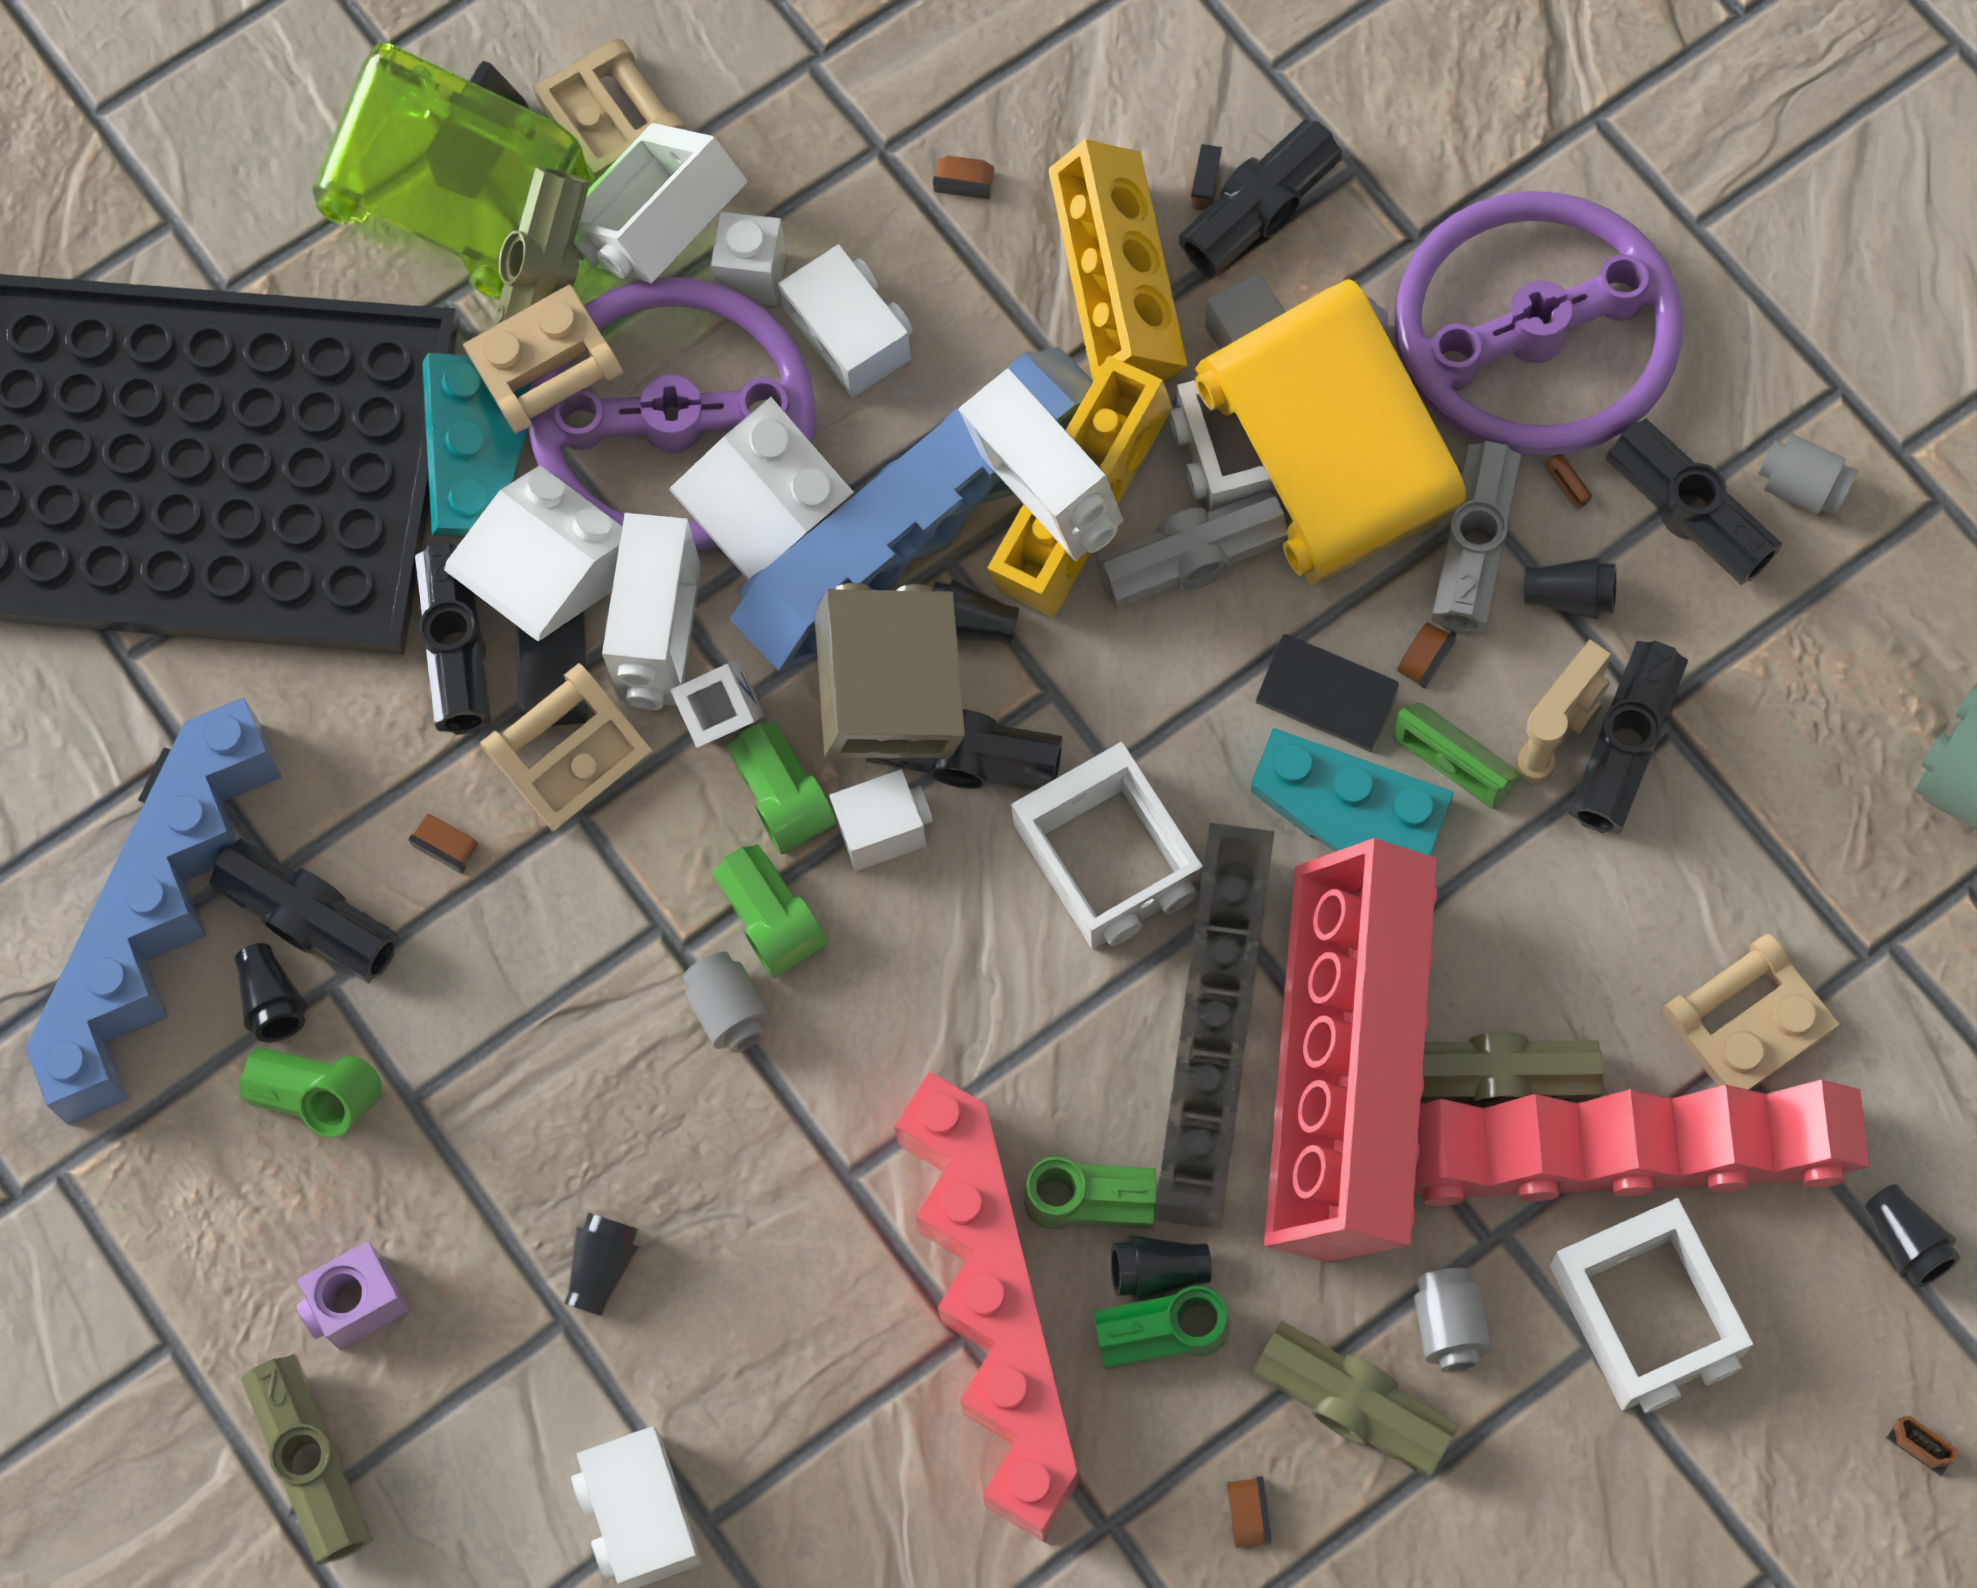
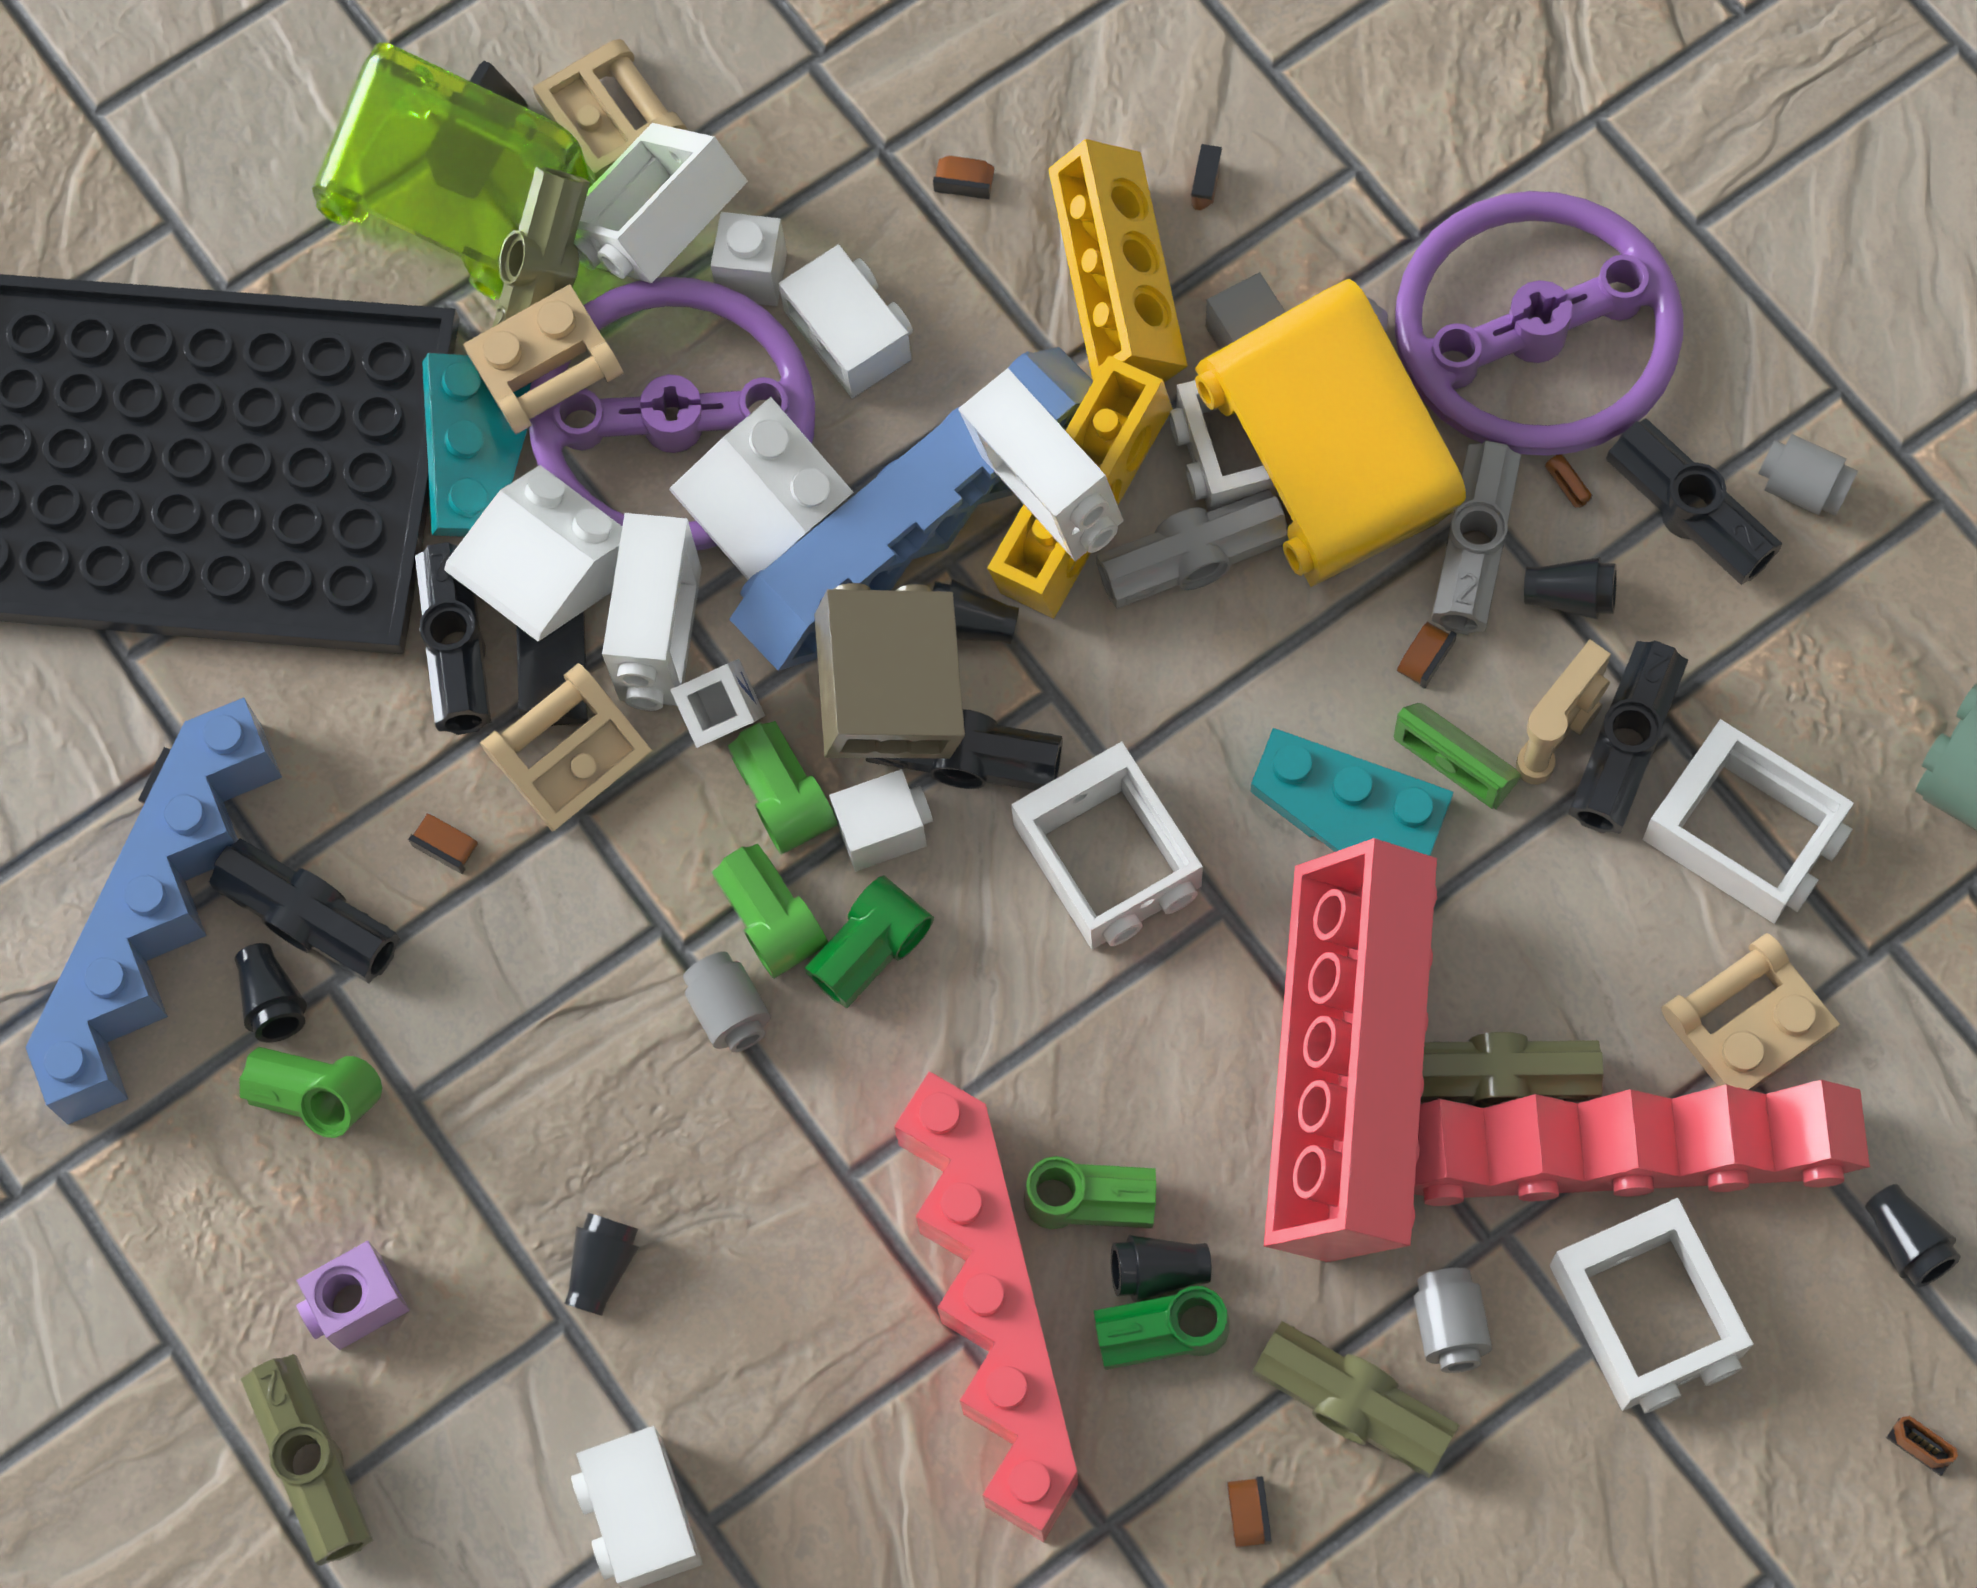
clear smoke brick [1155,823,1275,1230] -> none
black piece [1179,119,1342,277] -> none
black slope [1256,634,1399,752] -> none
none -> green piece [805,875,934,1008]
none -> white window [1642,719,1854,924]

